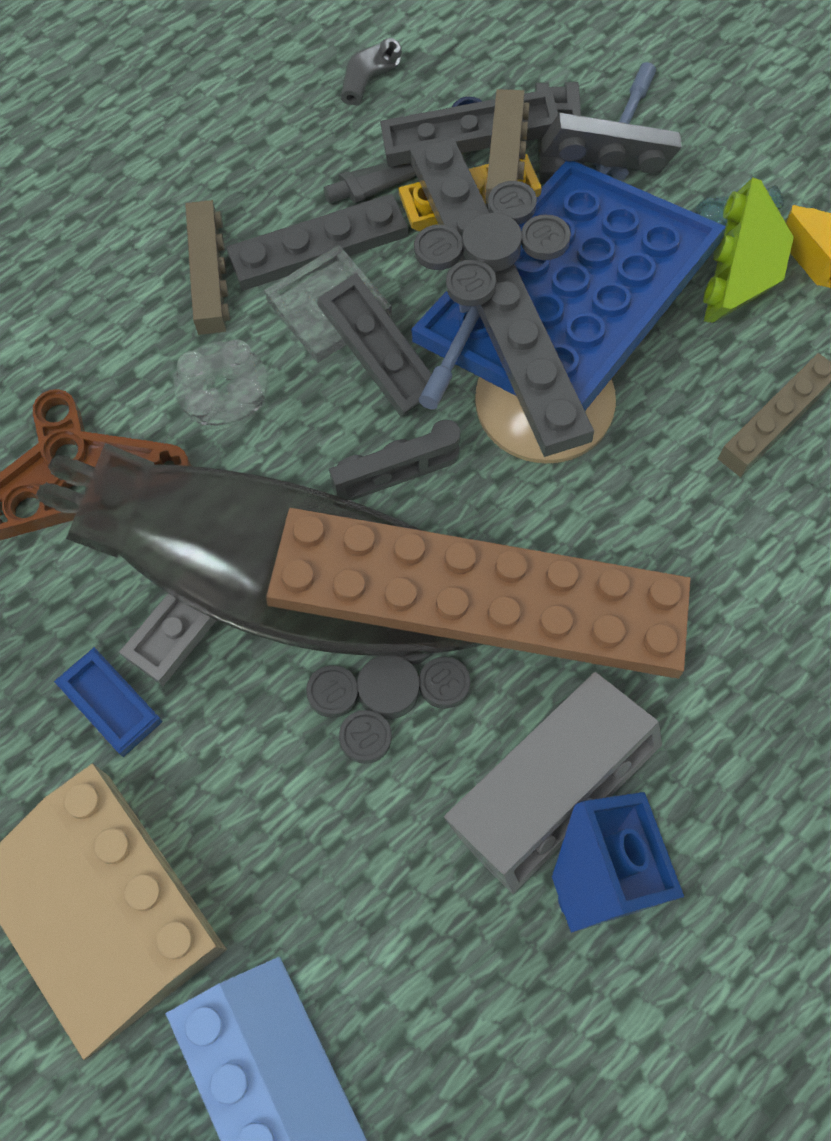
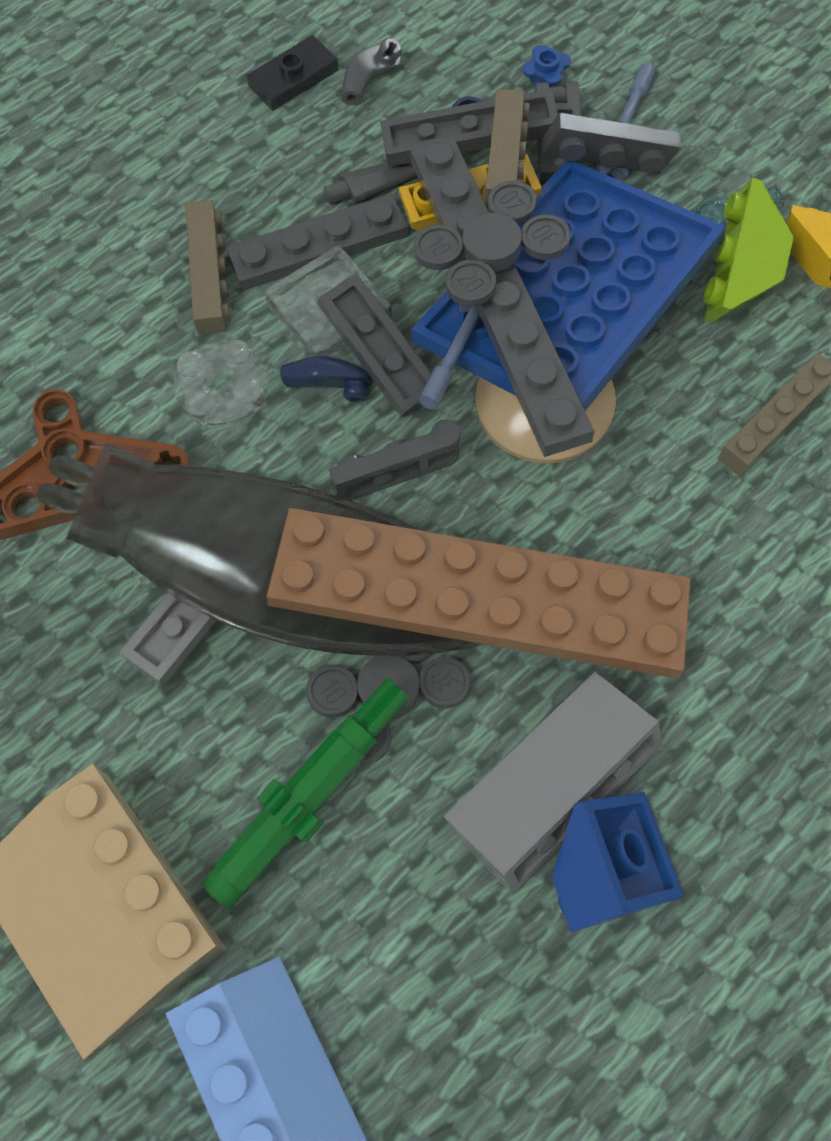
blue tile [54,647,163,757] -> none
none -> green piece [201,678,410,909]
none -> black plate [246,35,339,111]
none -> dark blue arm [280,355,372,402]
none -> blue plate [522,45,571,87]

